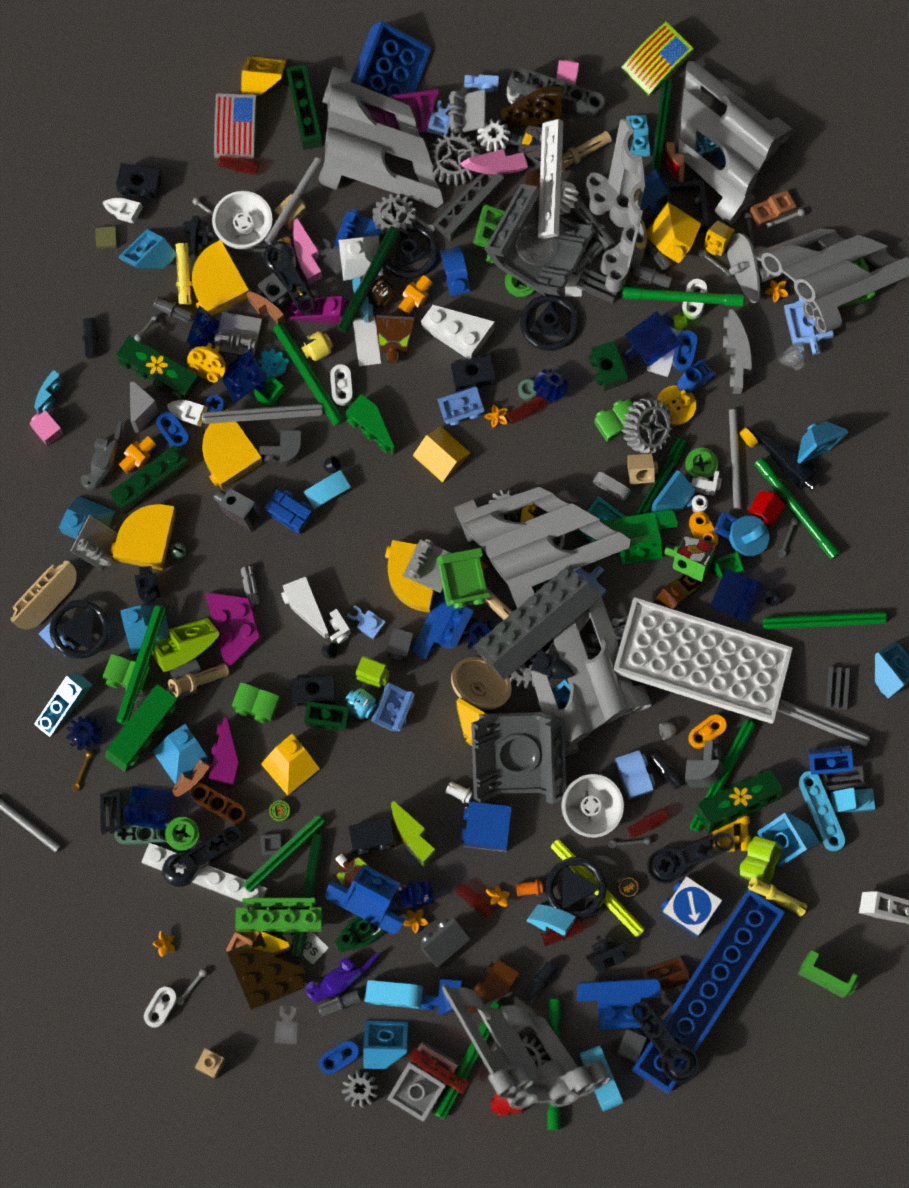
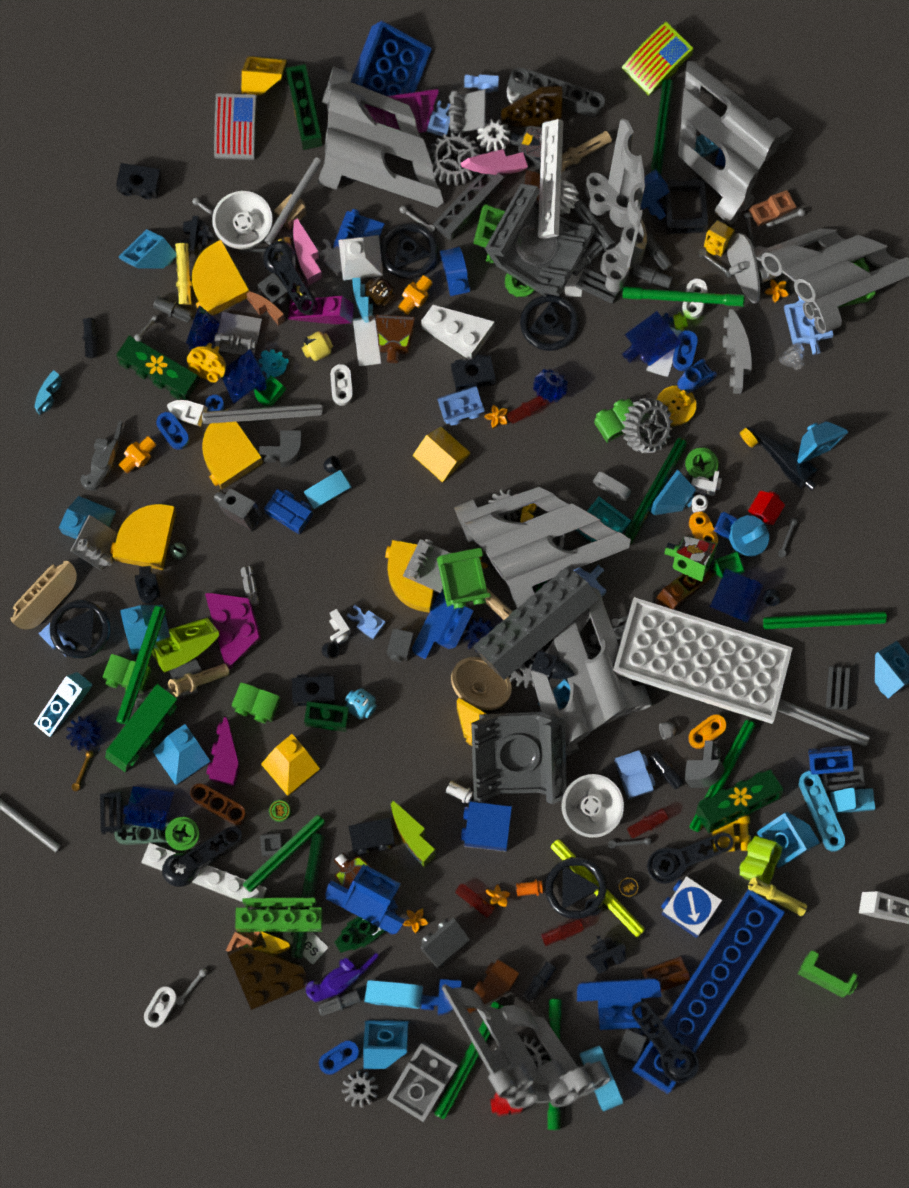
bright pink brick [30,410,63,446] -> none
olive tile [95,226,117,249] -> none
white plate [103,198,143,223] -> none
dark green brick [109,445,190,514] -> none
light grey slope [130,382,159,433] -> none
light orange plant [152,931,175,957] -> none
nougat slope [172,759,210,797] -> none
tan brick [195,1048,226,1079] -> none
clear red axle [218,155,258,176] -> none
green axle [273,323,343,426] -> none
clear plate [275,1006,298,1044] -> none
white slope [281,577,329,639] -> none
dark green axle [337,226,400,333] -> none
green slope [345,394,395,455] -> none
lime brick [356,656,390,689] -> none
medium blue bracket [371,683,415,731] -> none
light grey gear [372,194,416,237] -> none
clear blue gear [398,881,434,909] -> none
clear red pin [408,1048,469,1094] -> none
sand green tile [518,379,538,401] -> none
medium azure slope [527,904,576,936] -> none
bright pink brick [556,59,579,85] -> none
dark green brick [588,341,628,391] -> none
green plate [600,510,678,565] -> none
medium azure slope [626,115,650,157] -> none
tan brick [627,453,658,484] -> none
yellow slope [646,202,701,263] -> none
nougat slope [666,143,685,182] -> none
light grey piece [729,409,742,510] -> none
green piece [754,457,840,560] -> none

